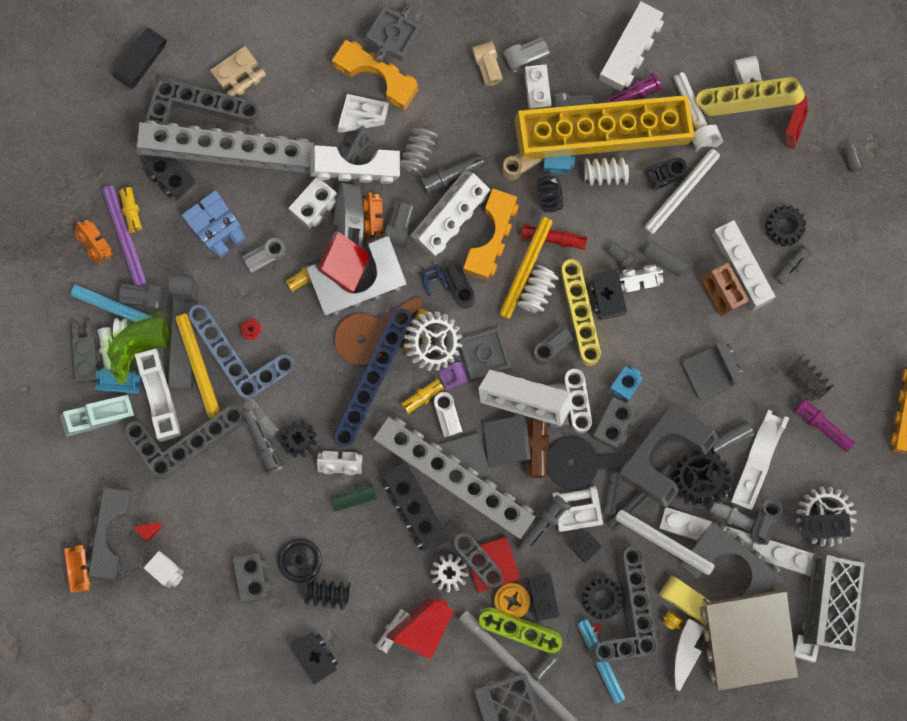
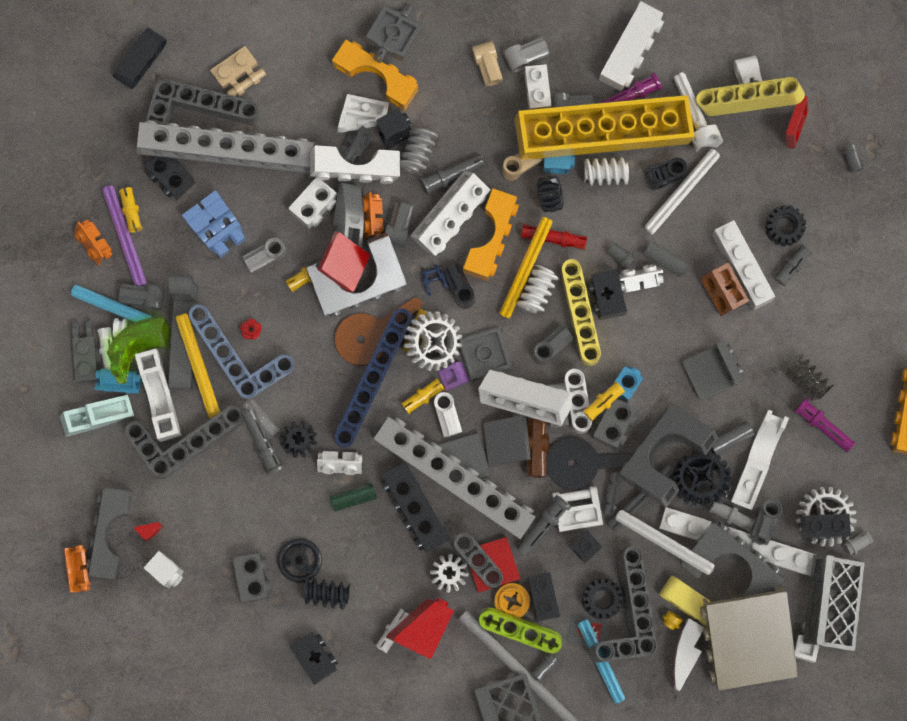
none -> black brick [376,108,411,150]
none -> yellow pin [583,382,625,421]
none -> light grey pin [843,531,873,555]

